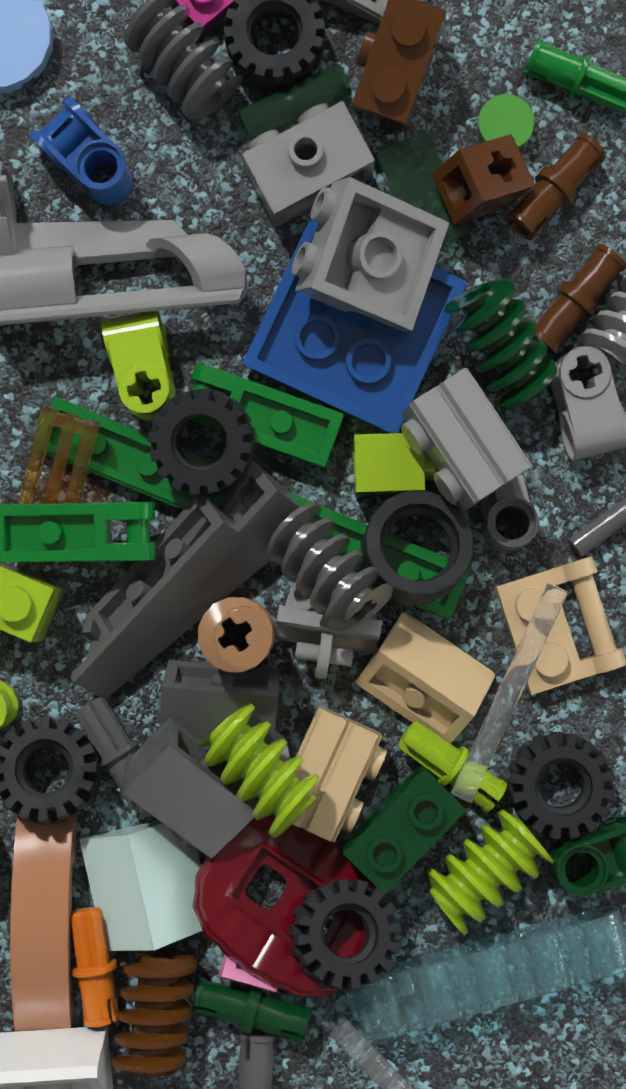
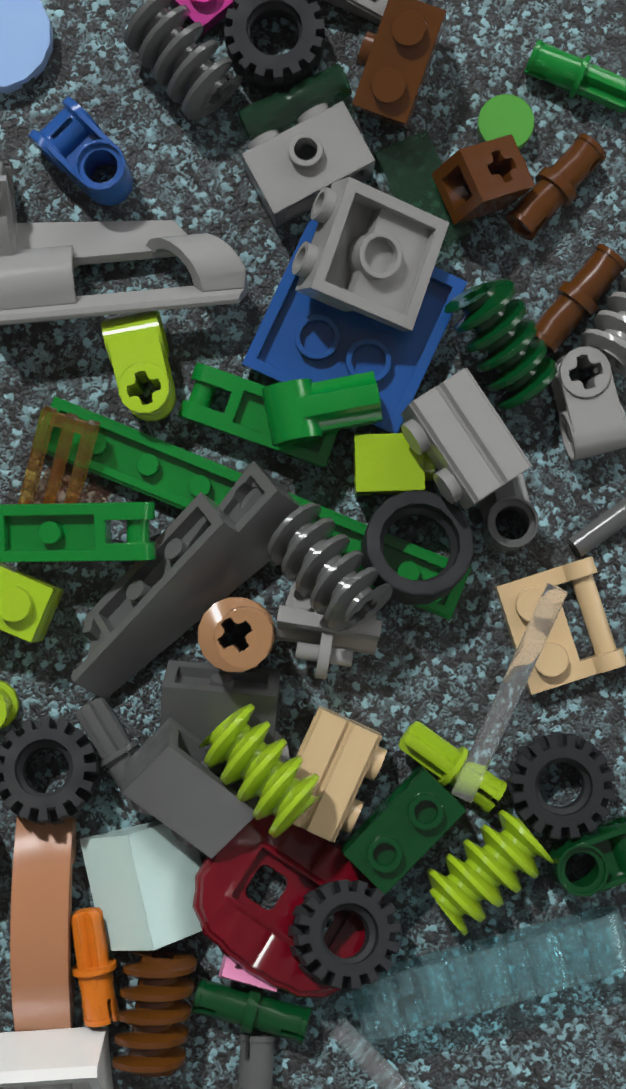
black tyre [148,389,255,494] -> none
tan panel [354,612,495,744] -> none
none -> green piece [262,371,383,447]

